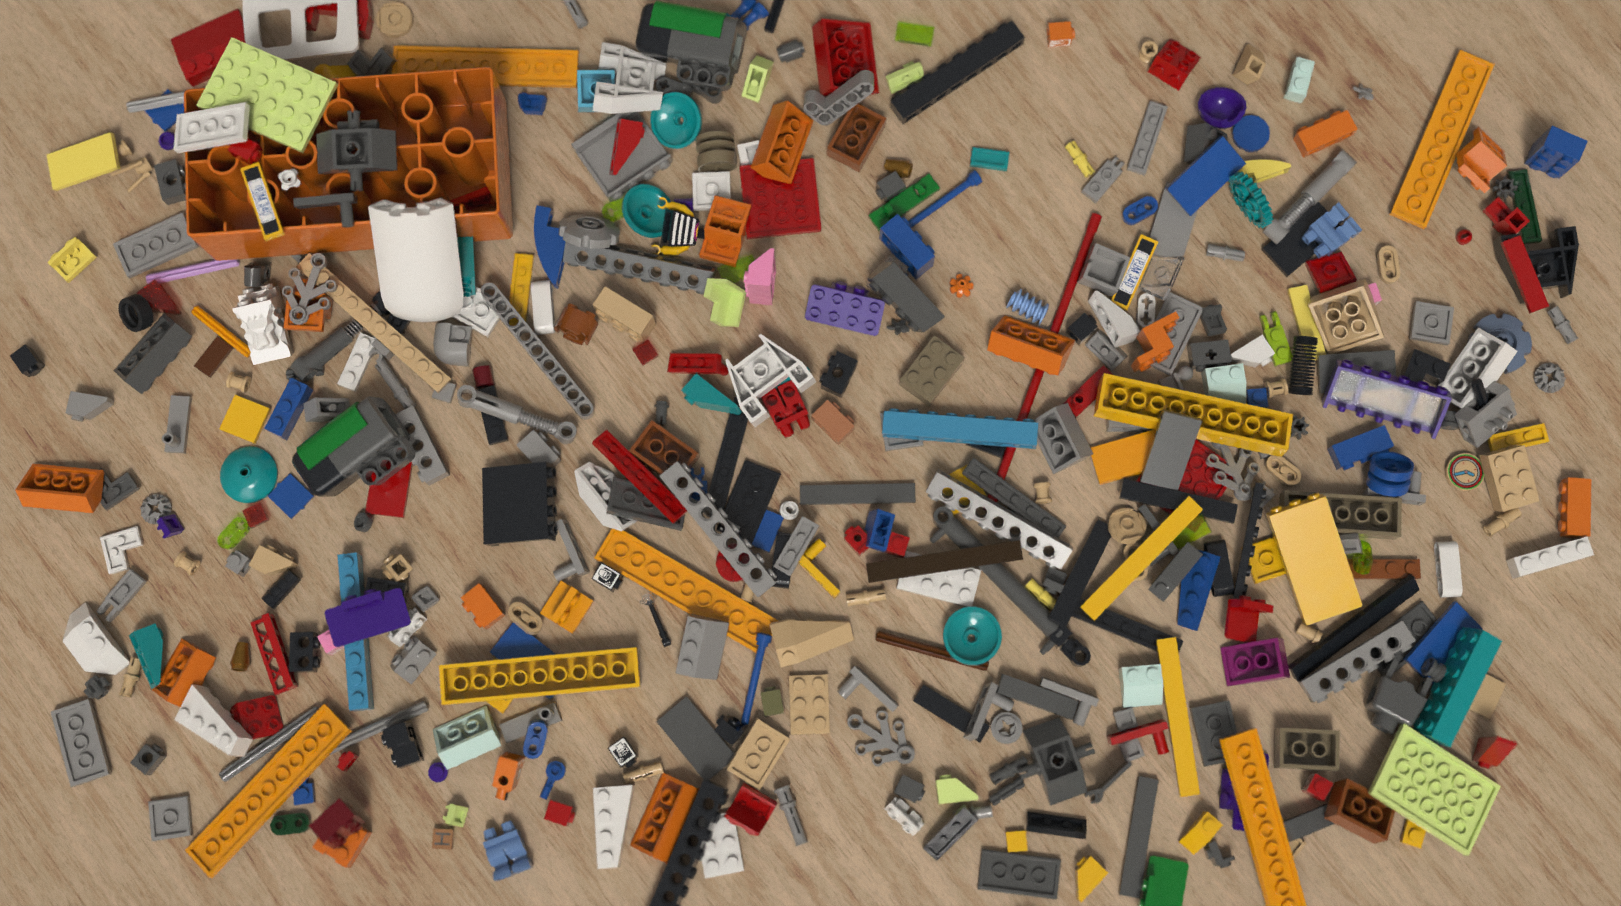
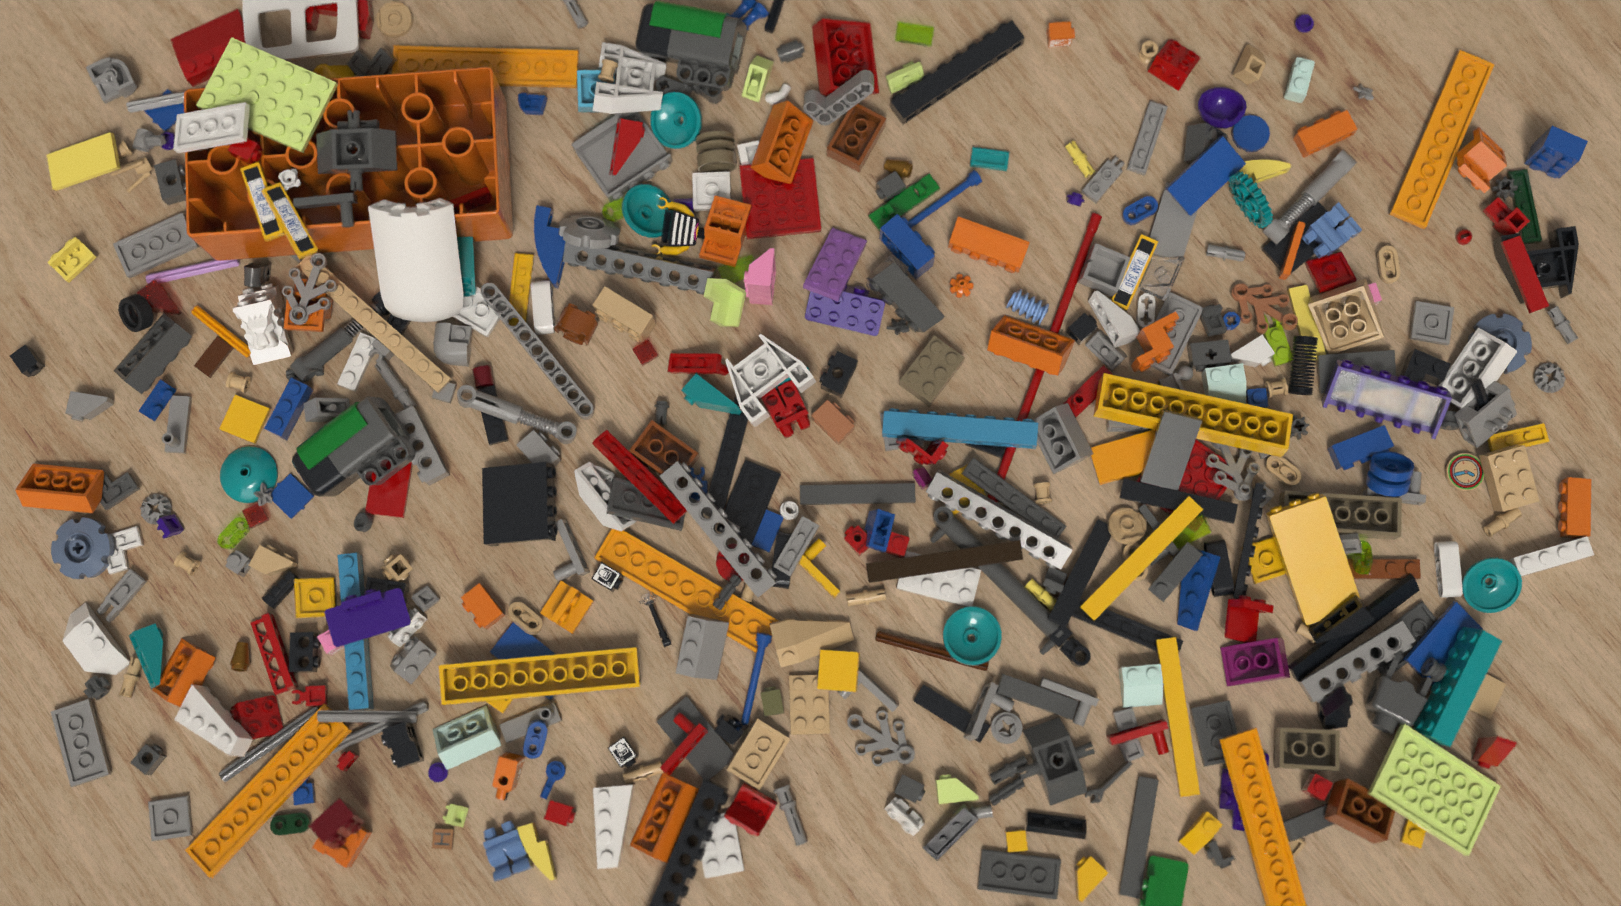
none -> sand blue piece [51,517,114,579]
none -> light grey brick [86,57,136,103]
none -> light grey axle [132,129,166,152]
none -> blue plate [139,380,176,421]
none -> light grey plant [253,483,273,506]
none -> tile [261,183,318,259]
none -> red plate [292,685,327,707]
none -> yellow tile [294,577,335,618]
none -> light grey axle [317,710,417,723]
none -> light yellow slope [517,823,557,881]
none -> tan bush [598,59,618,83]
none -> red piece [660,713,708,776]
none -> dark grey axle [713,574,742,610]
none -> white arm [765,84,791,105]
none -> medium lavender plate [803,227,867,301]
none -> yellow tile [817,650,860,692]
none -> red bracket [896,438,949,465]
none -> magenta slope [912,467,932,490]
none -> orange slope [948,216,1030,273]
none -> dark purple plate [1066,192,1085,207]
none -> blue bush [1223,312,1240,330]
none -> nougat plant [1231,283,1298,334]
none -> orange tile [1279,221,1306,280]
none -> dark purple plate [1295,14,1314,33]
none -> black slope [1308,595,1375,644]
none -> black slope [1318,686,1353,730]
none -> teal dish [1462,557,1522,613]

